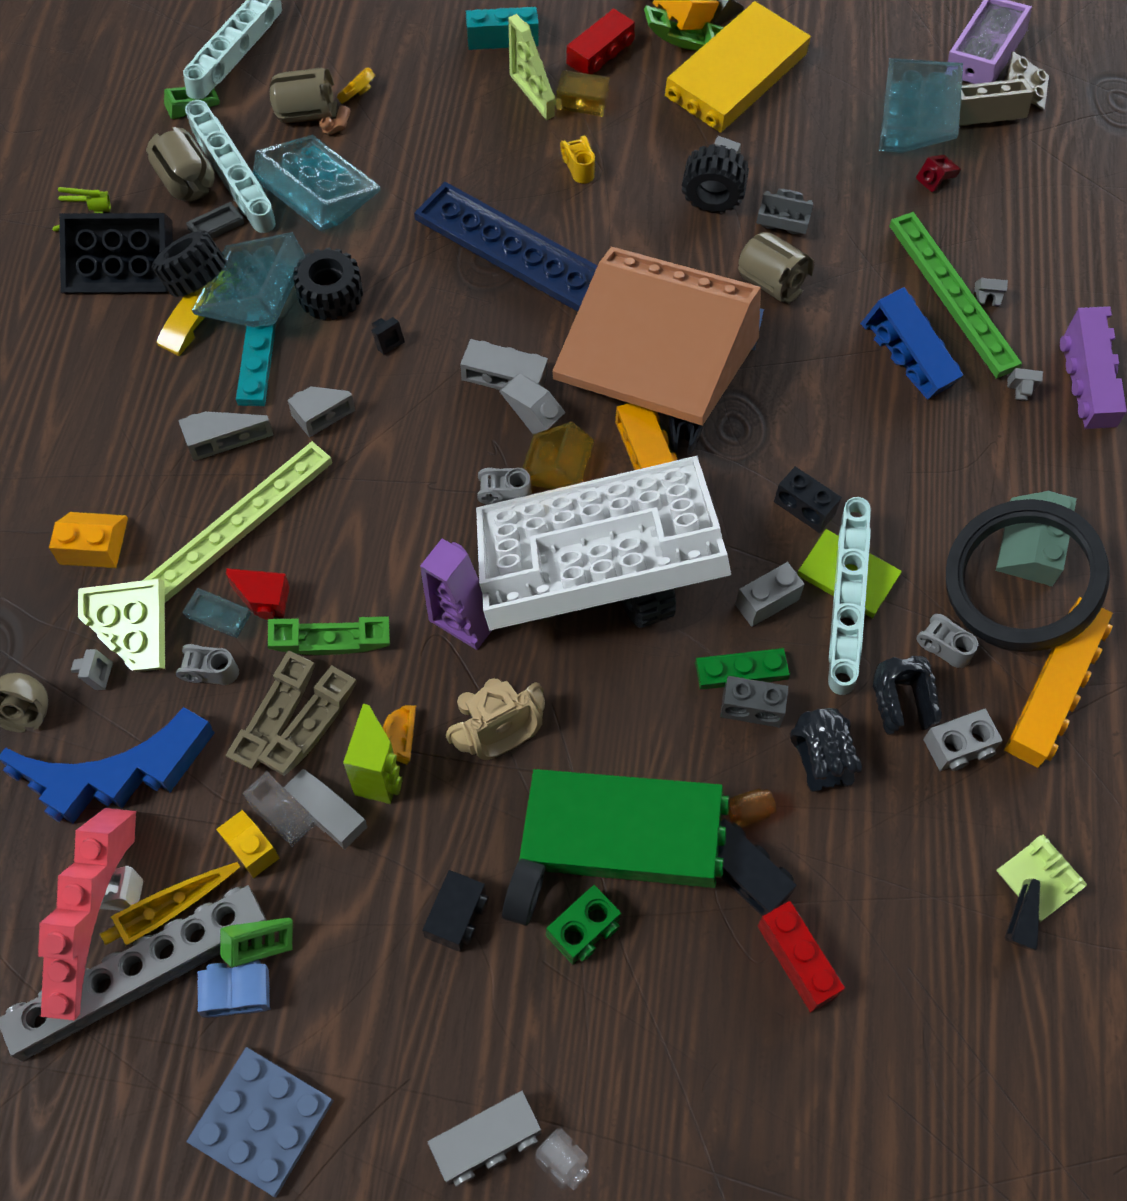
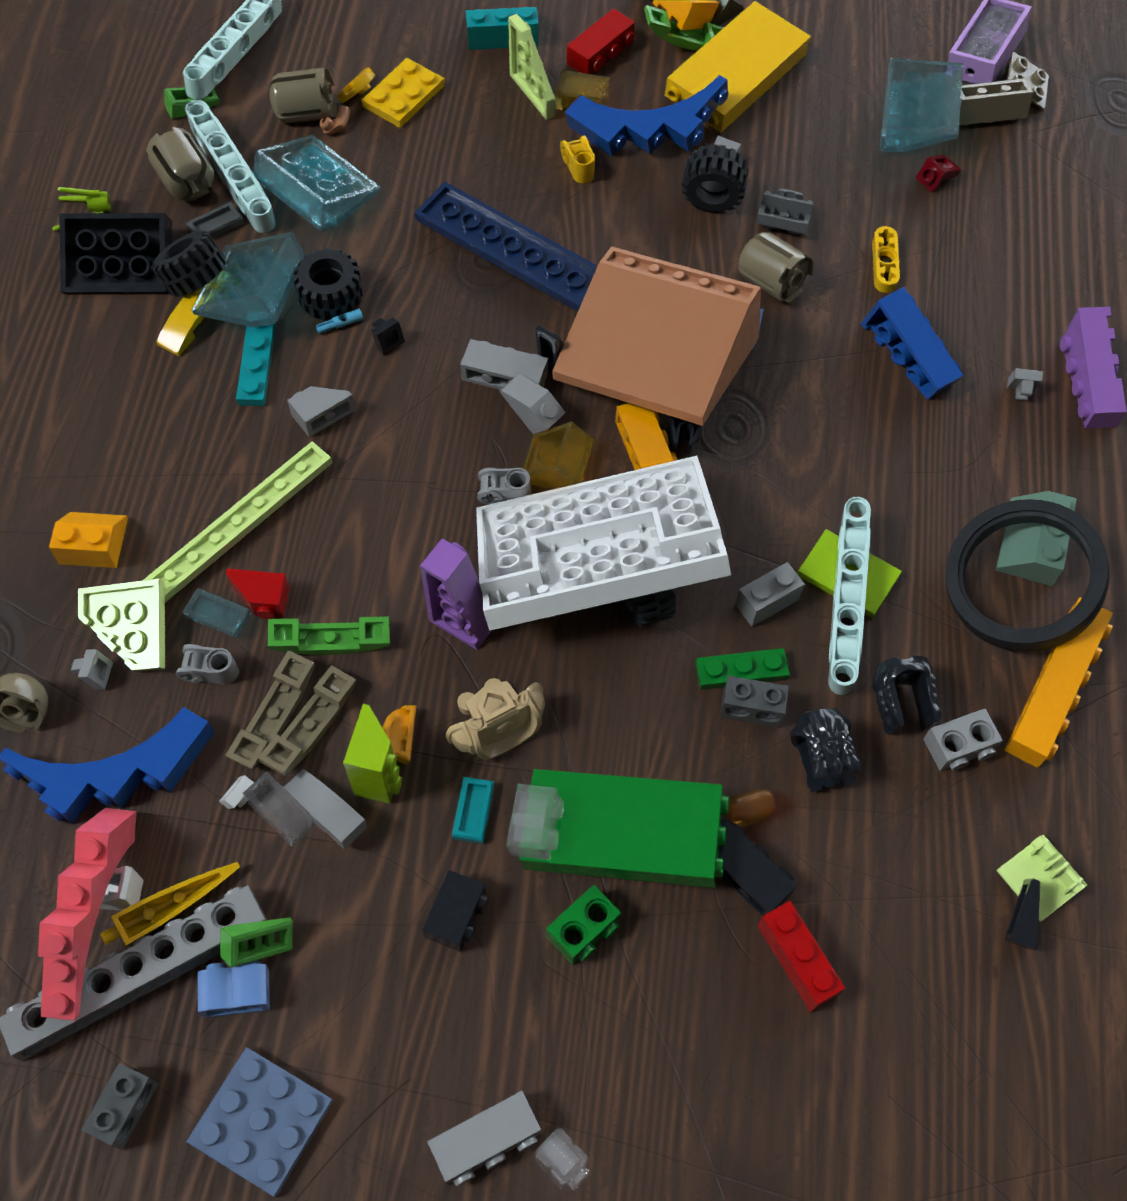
light grey slope [178,411,273,461] -> none
yellow slope [216,810,280,878] -> none
black tyre [502,858,545,926] -> none
black brick [774,466,842,533] -> none
bright green plate [889,212,1022,378] -> none
light grey piece [917,614,978,668] -> none
light grey tile [974,278,1008,306] -> none
none -> dark grey brick [81,1063,159,1150]
none -> white plate [219,775,254,809]
none -> medium azure pin [316,308,364,334]
none -> yellow plate [362,58,445,128]
none -> teal tile [452,777,494,844]
none -> clear brick [506,784,564,860]
none -> black slope [535,325,564,371]
none -> blue arch [565,75,729,156]
none -> yellow beam [872,226,900,293]

